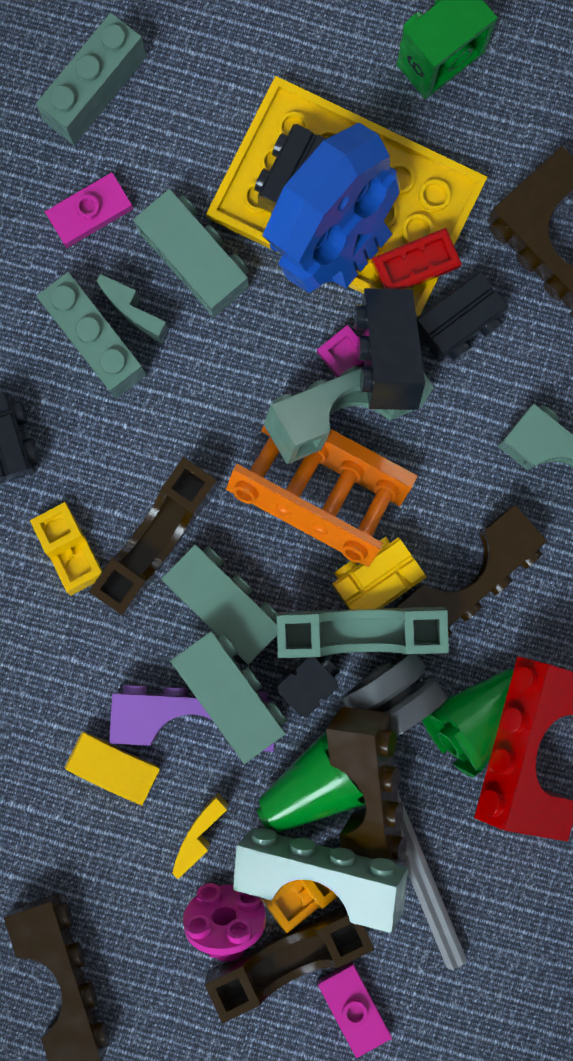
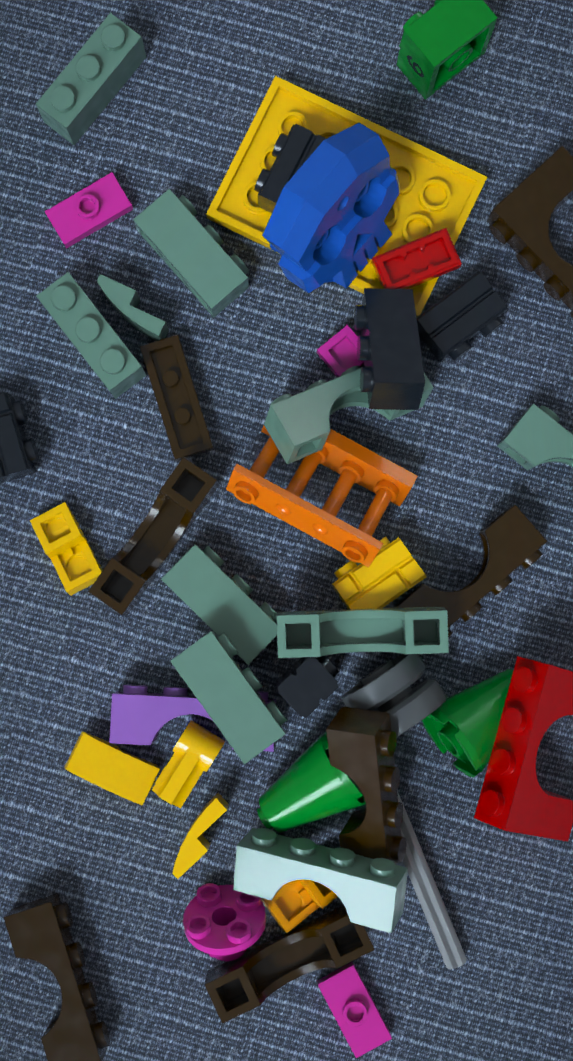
none -> dark brown plate [140,335,214,461]
none -> yellow piece [152,720,225,808]

